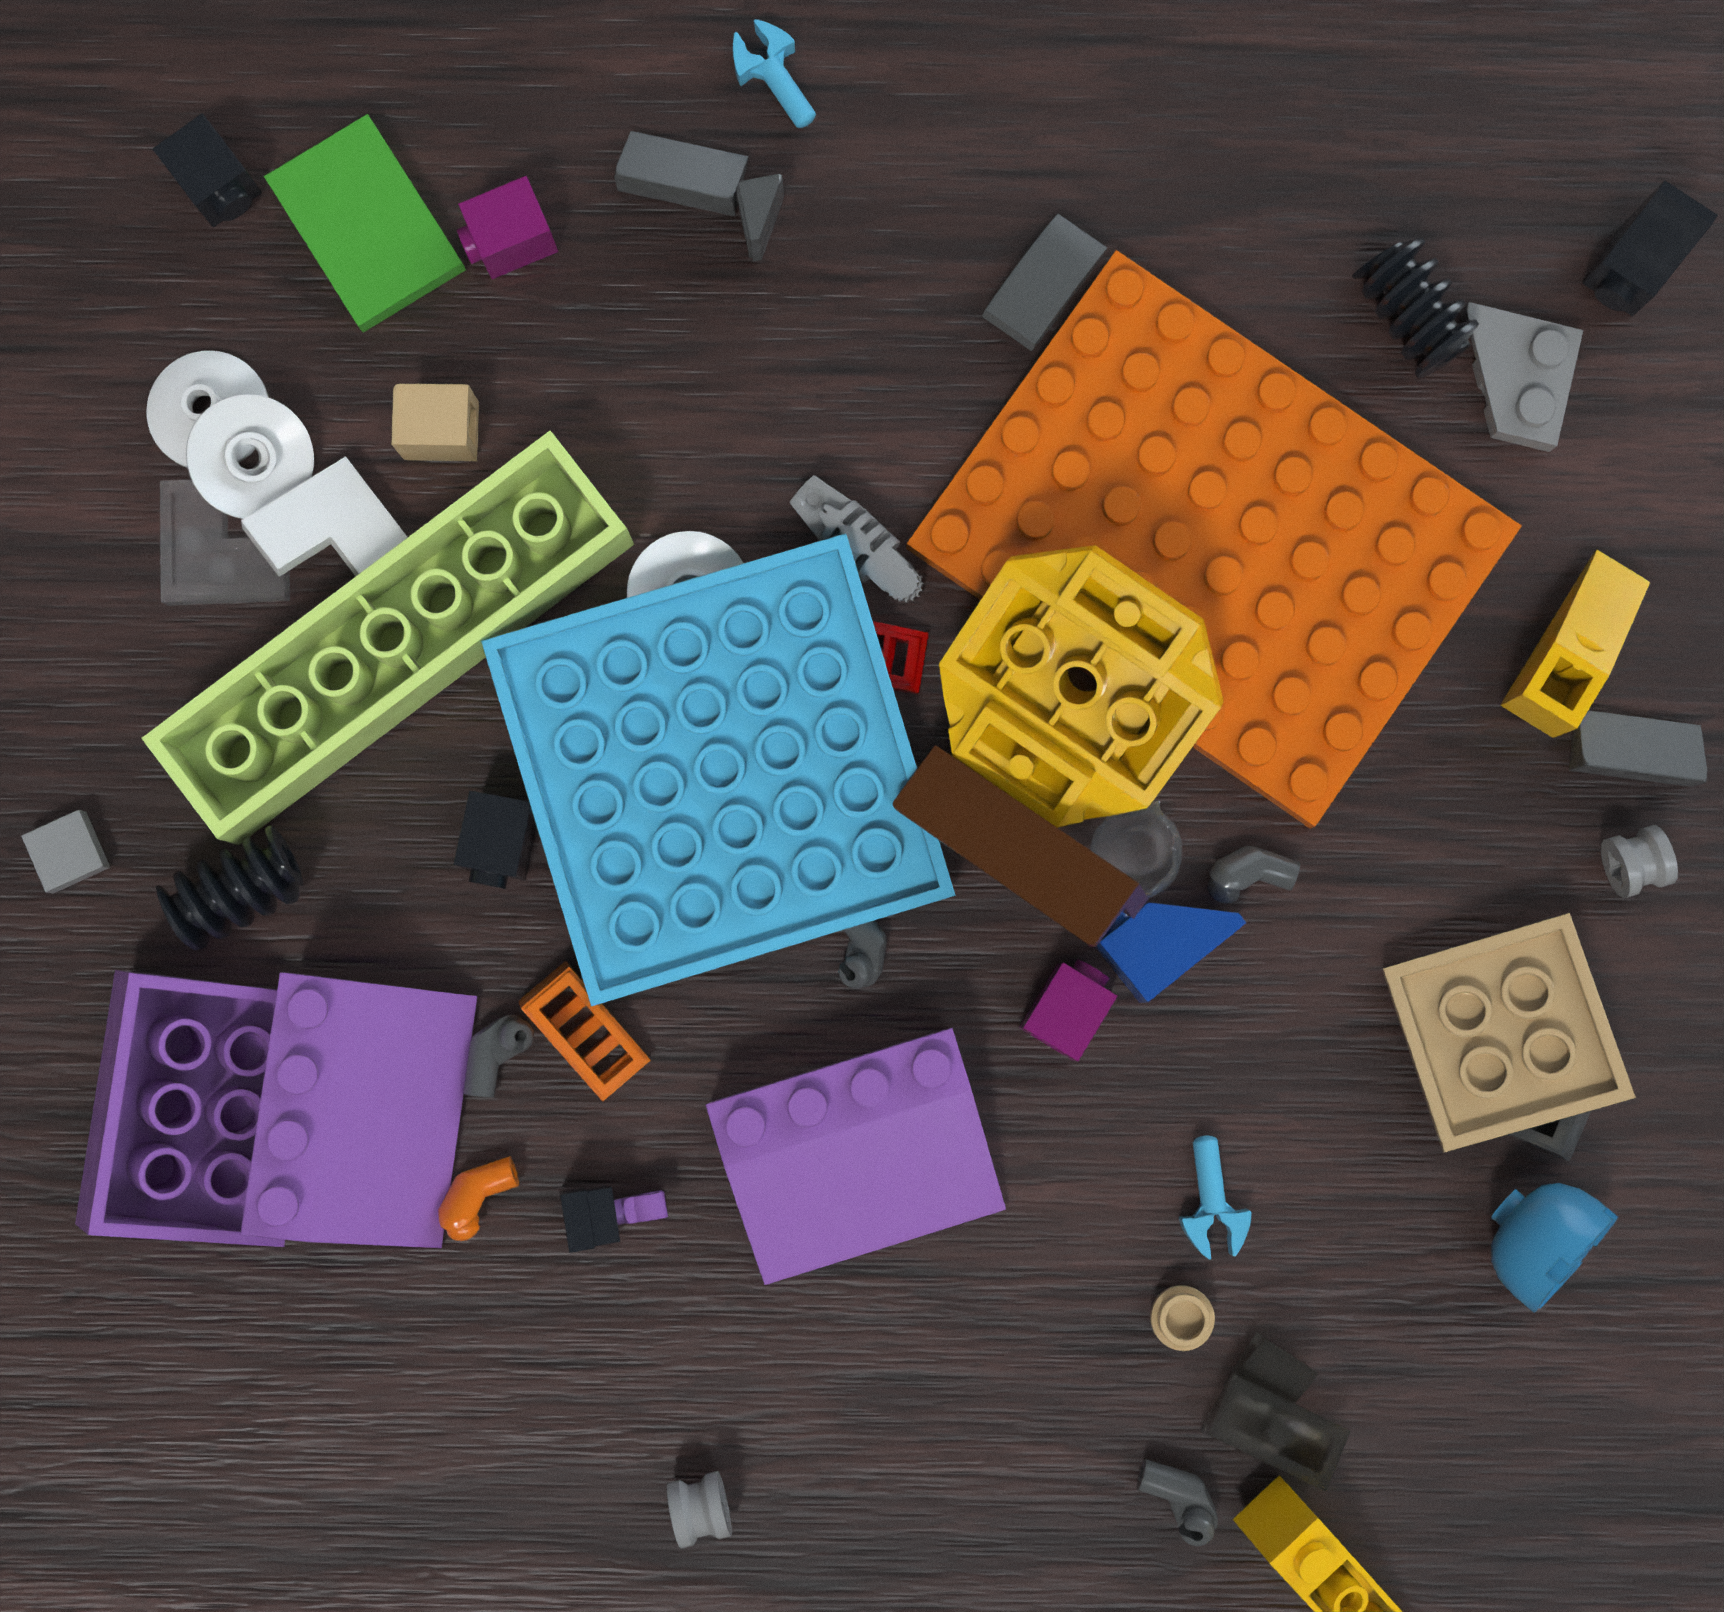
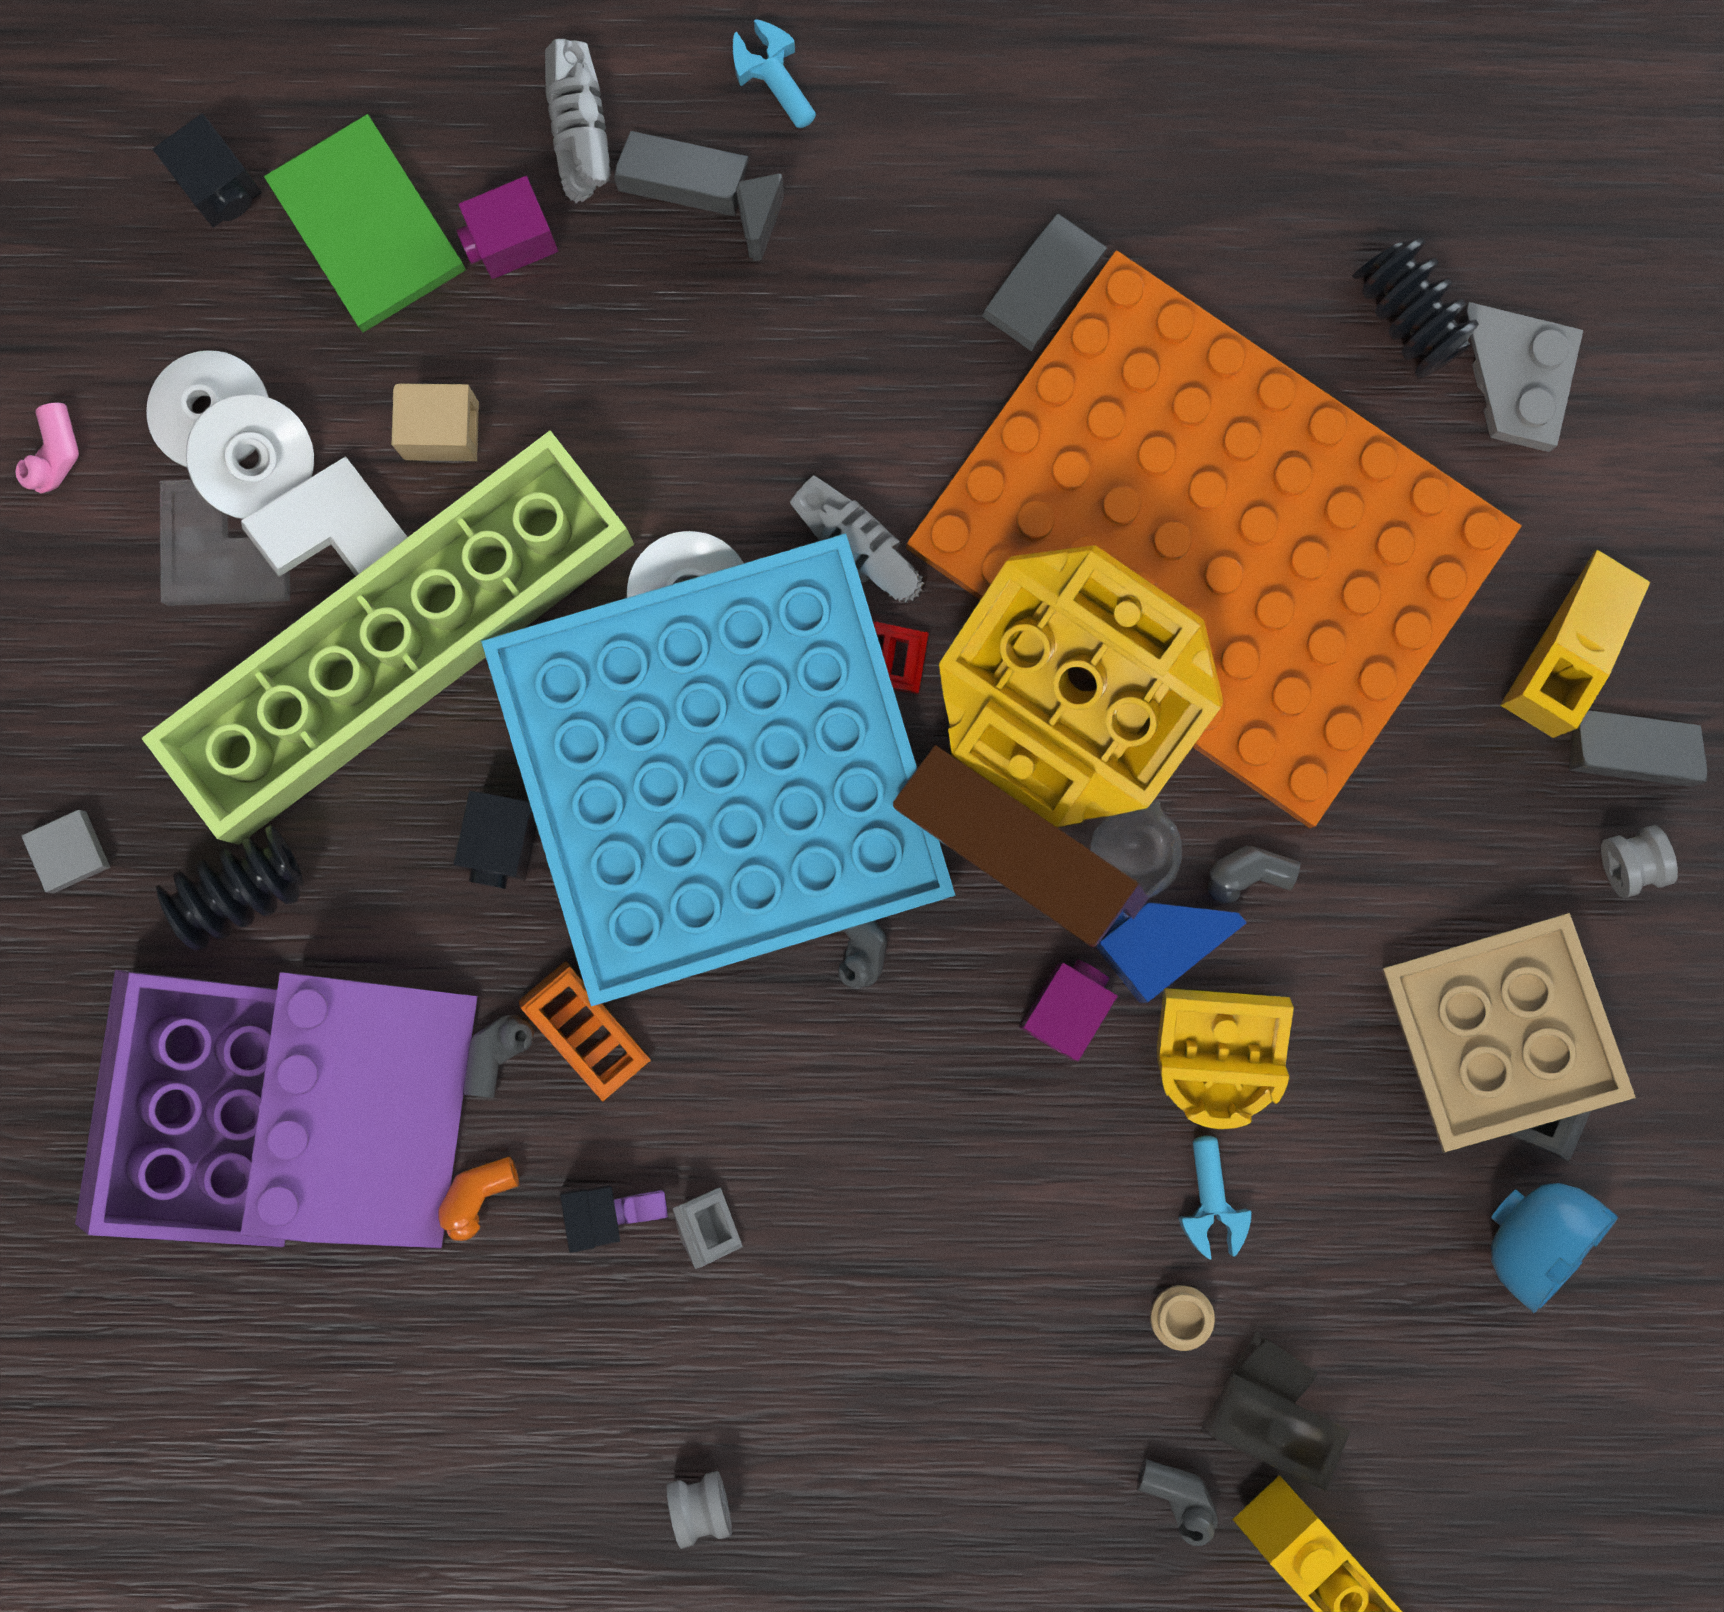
medium lavender slope [706,1028,1006,1285] -> none
black slope [1582,180,1718,317] -> none
none -> bright pink arm [16,403,79,493]
none -> light grey hinge [545,39,611,204]
none -> light grey slope [673,1187,743,1269]
none -> yellow slope [1157,988,1294,1129]

